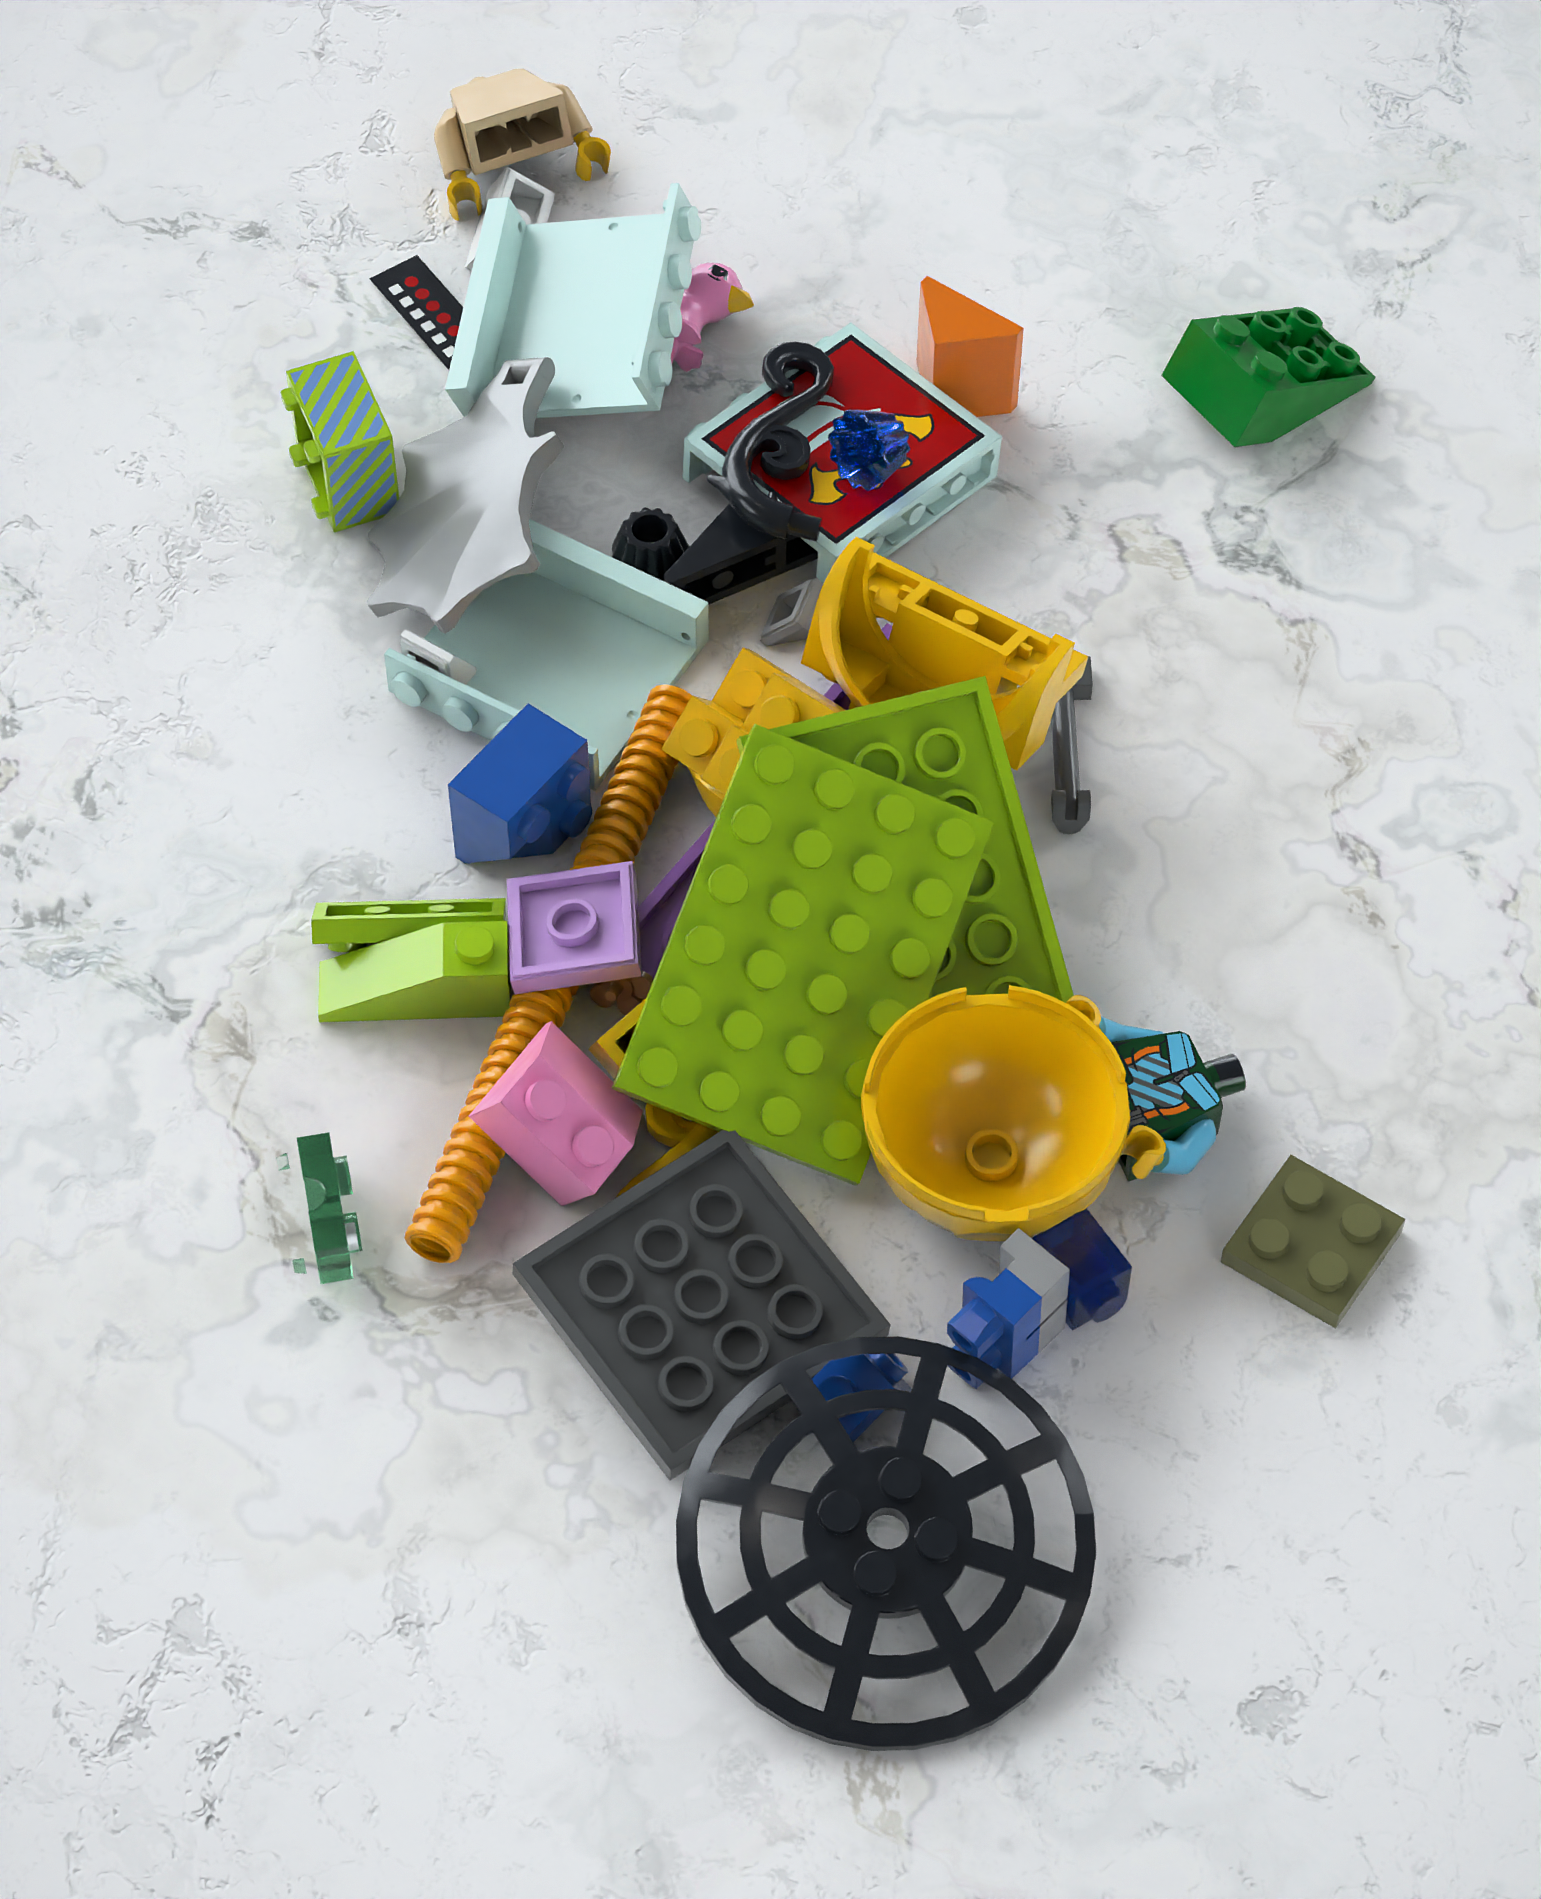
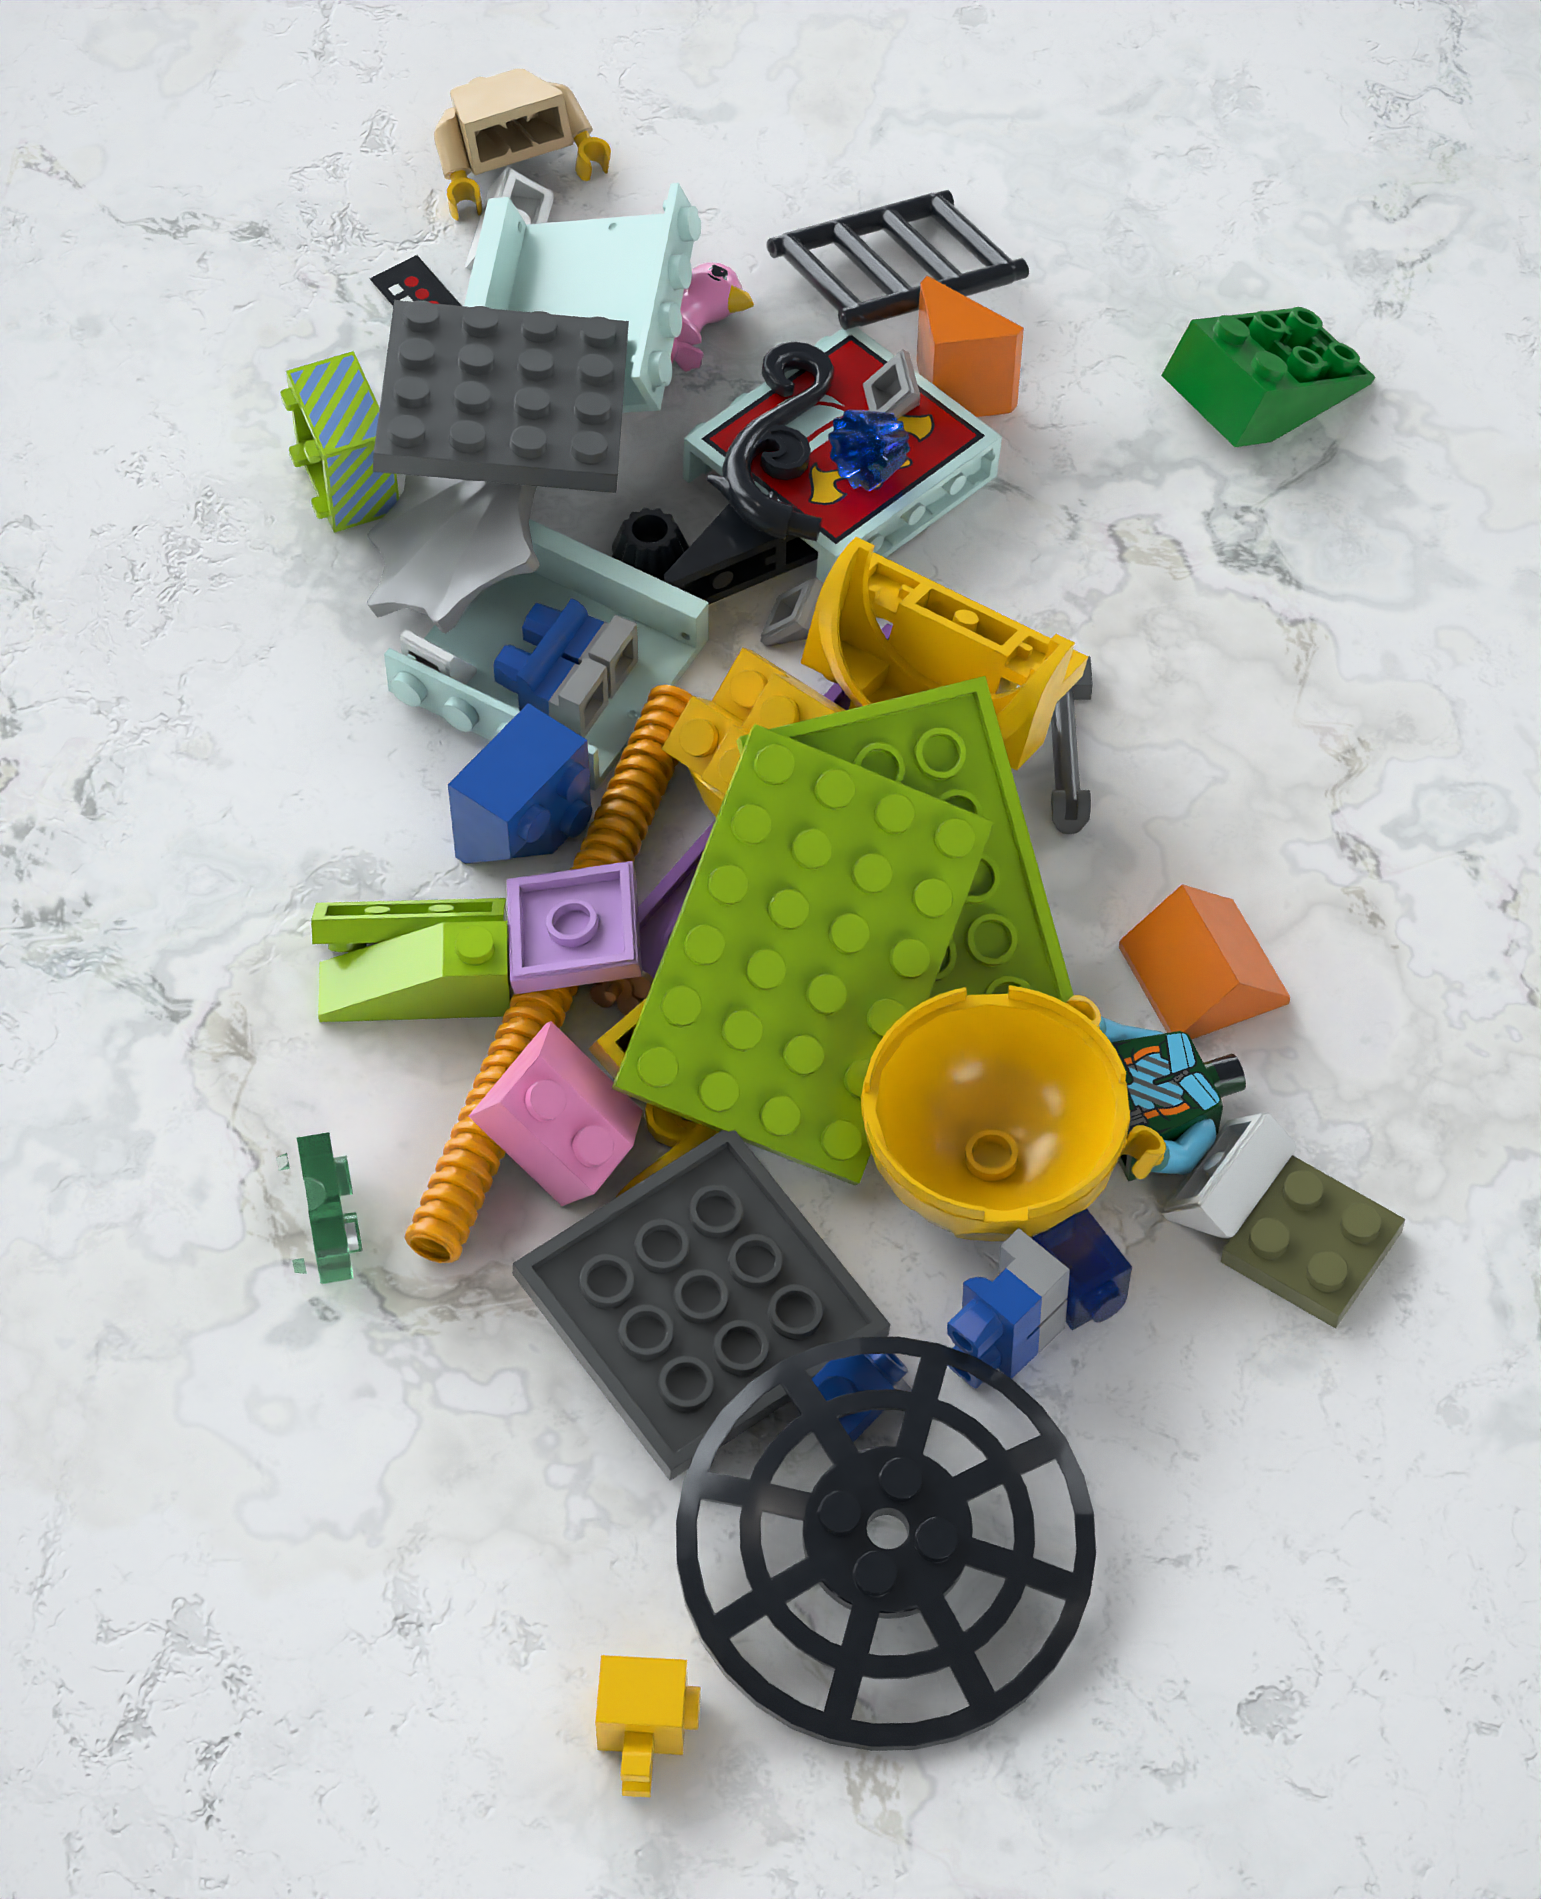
none -> dark grey plate [373,300,629,493]
none -> hips [493,598,638,738]
none -> yellow brick [595,1655,701,1798]
none -> black bar [766,190,1029,330]
none -> light grey slope [863,349,920,430]
none -> orange slope [1119,884,1290,1040]
none -> white slope [1162,1112,1296,1238]

